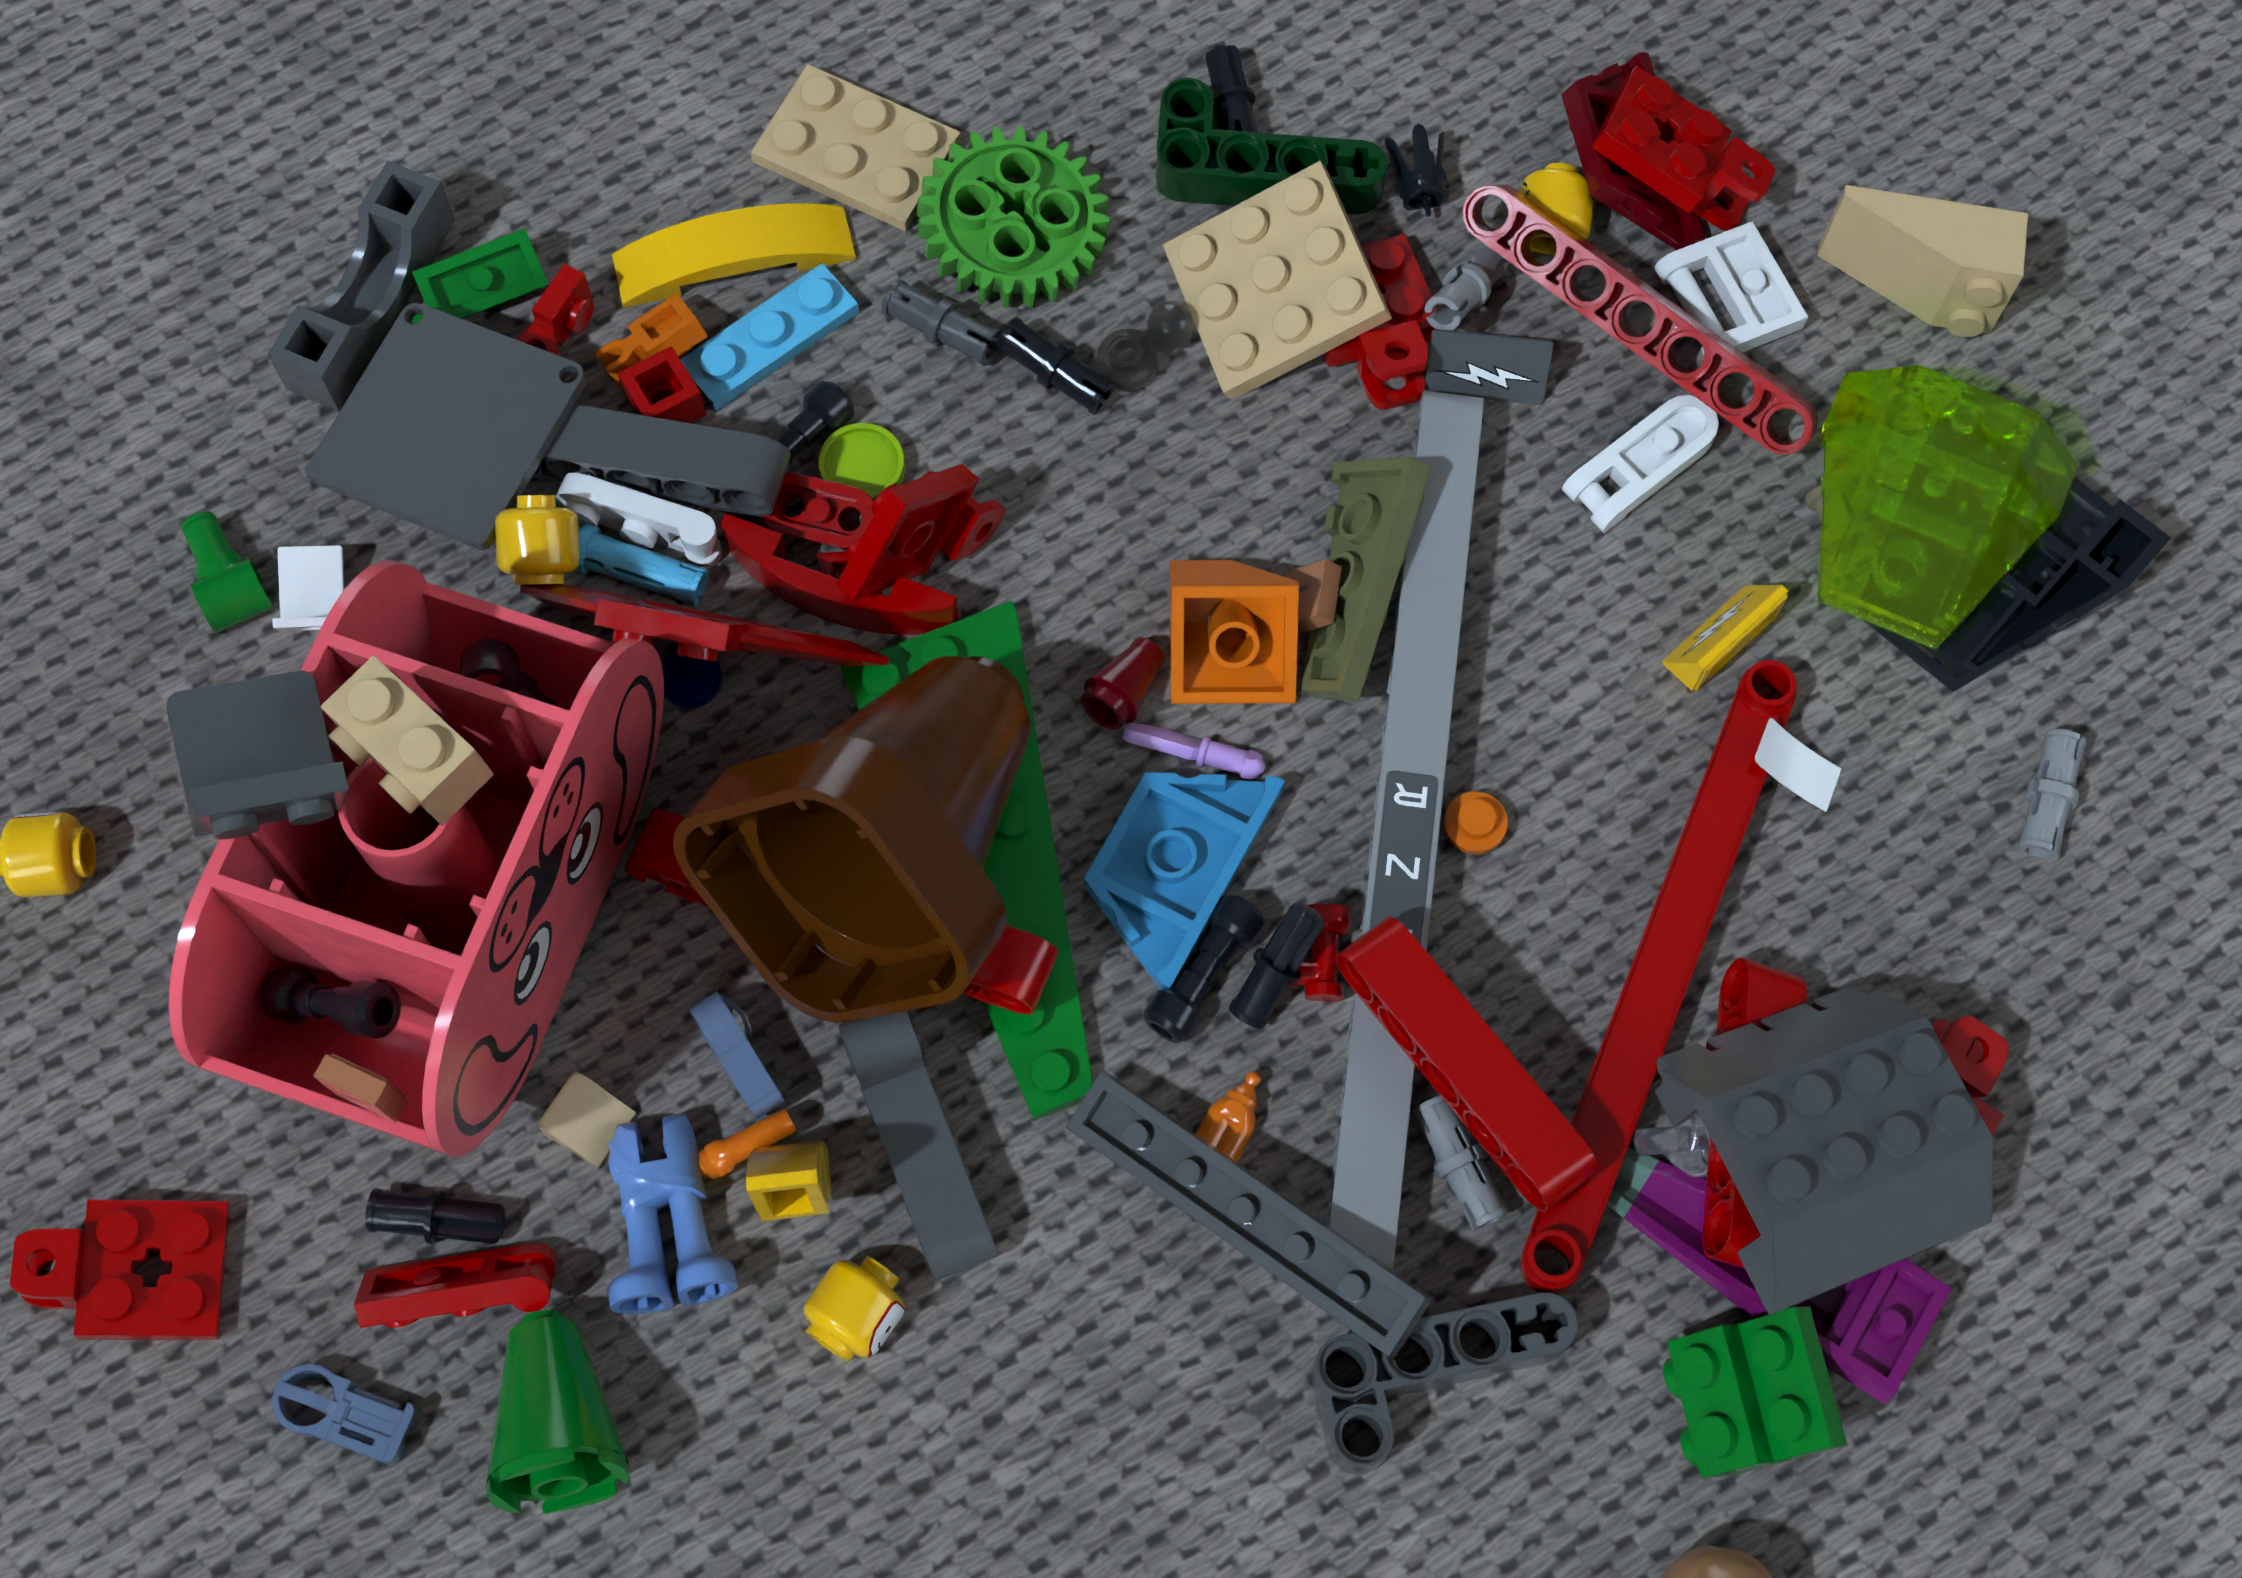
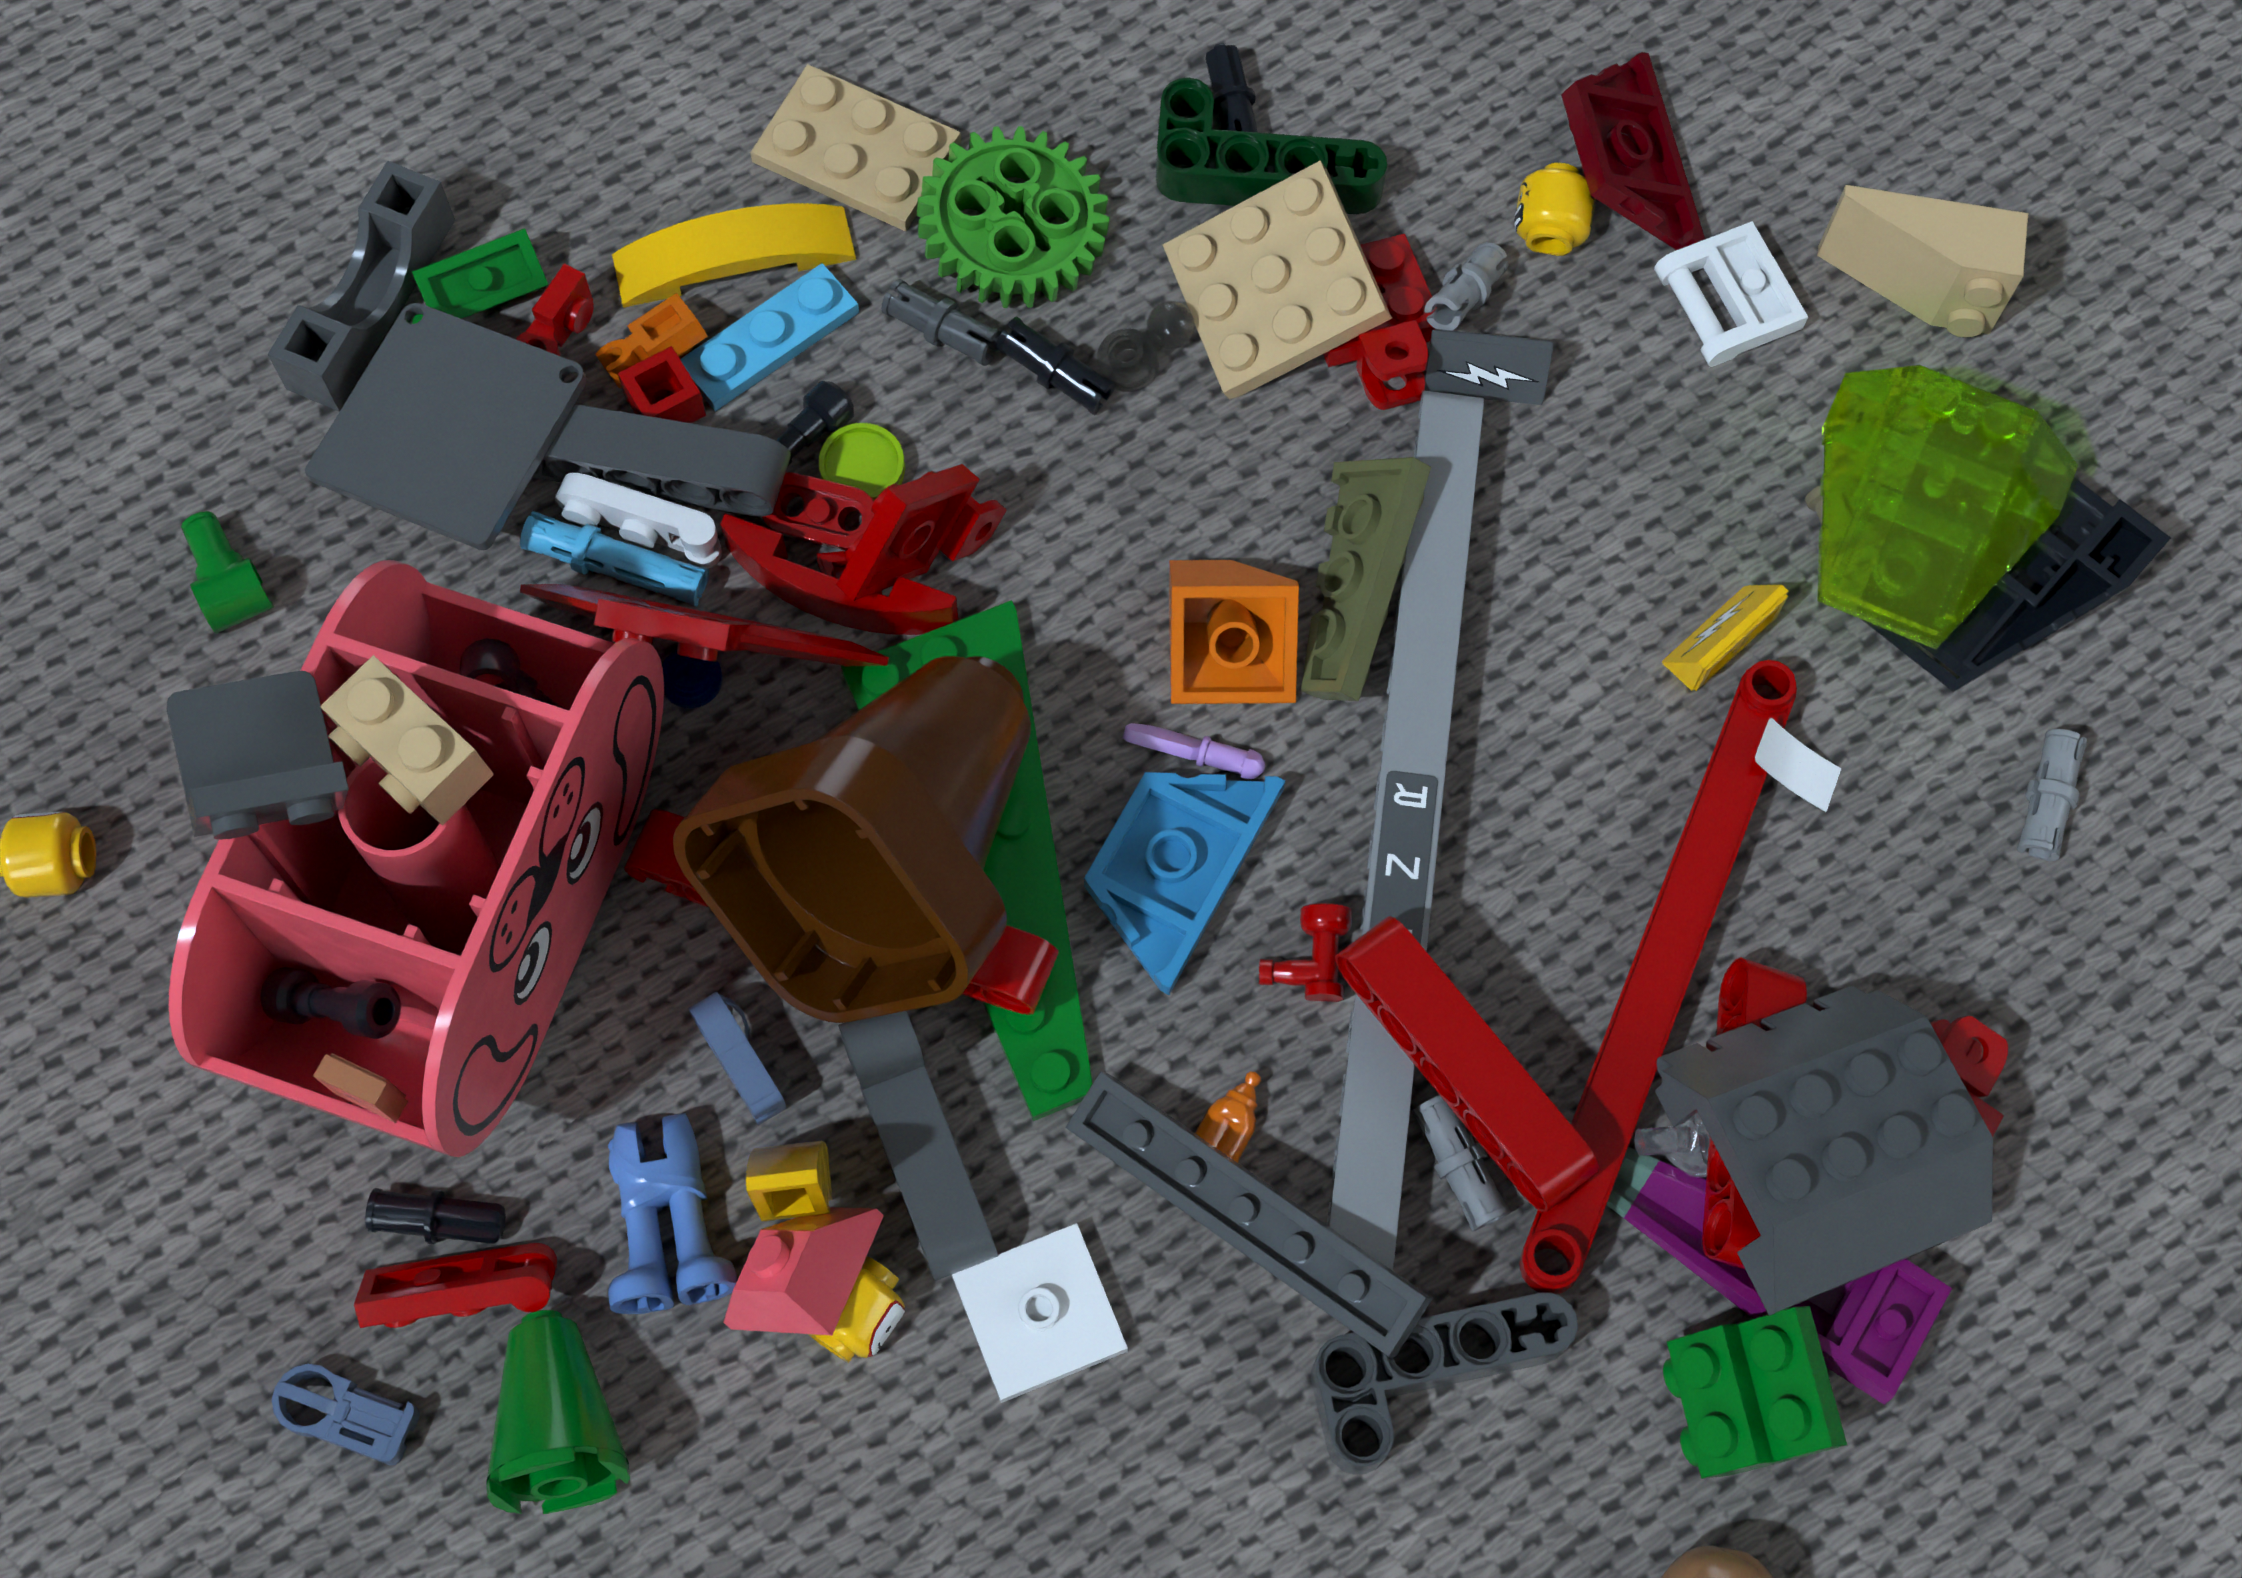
red plate [10,1199,230,1340] -> none
white bracket [272,545,345,632] -> none
yellow head [495,495,580,585] -> none
tan slope [538,1071,637,1169] -> none
orange piece [698,1108,797,1181] -> none
dark red cone [1080,637,1165,730] -> none
black piece [1144,895,1265,1043] -> none
black axle [1229,903,1325,1029] -> none
nougat tile [1283,559,1342,635] -> none
black piece [1385,123,1449,217] -> none
orange plate [1443,791,1508,854] -> none
red beam [1463,185,1818,455] -> none
white plate [1562,395,1719,533] -> none
red plate [1591,65,1776,231] -> none
none -> coral slope [723,1207,884,1336]
none -> white plate [952,1223,1128,1403]

